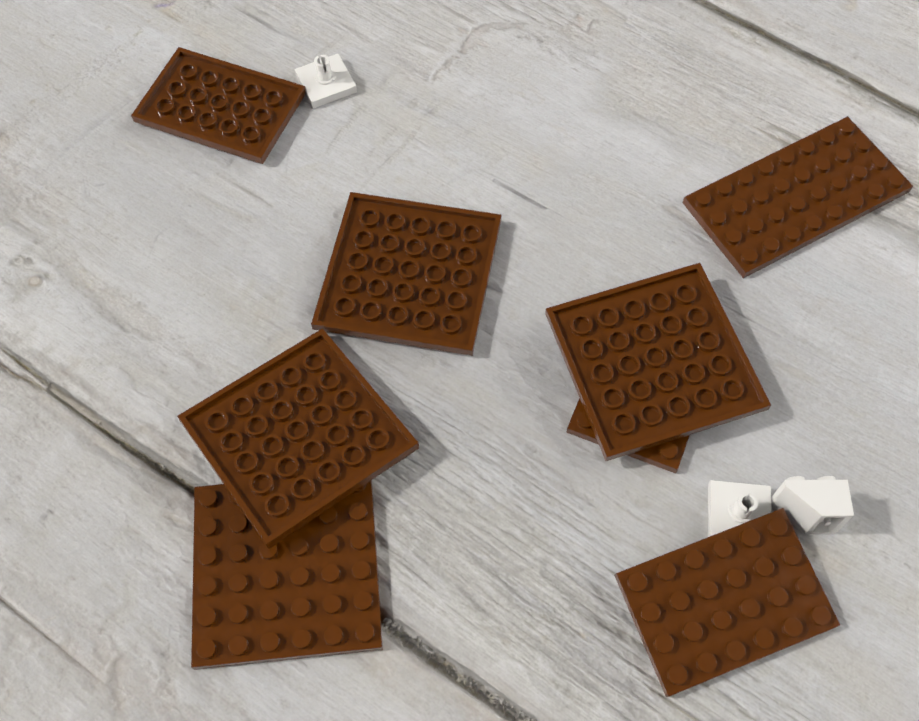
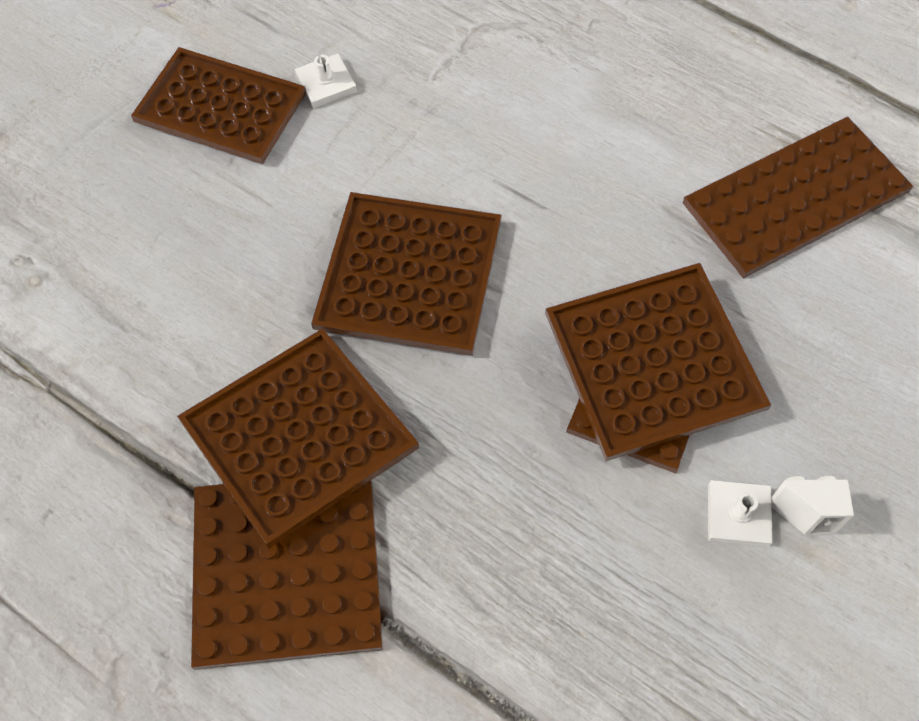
reddish brown plate [614,508,840,697] -> none

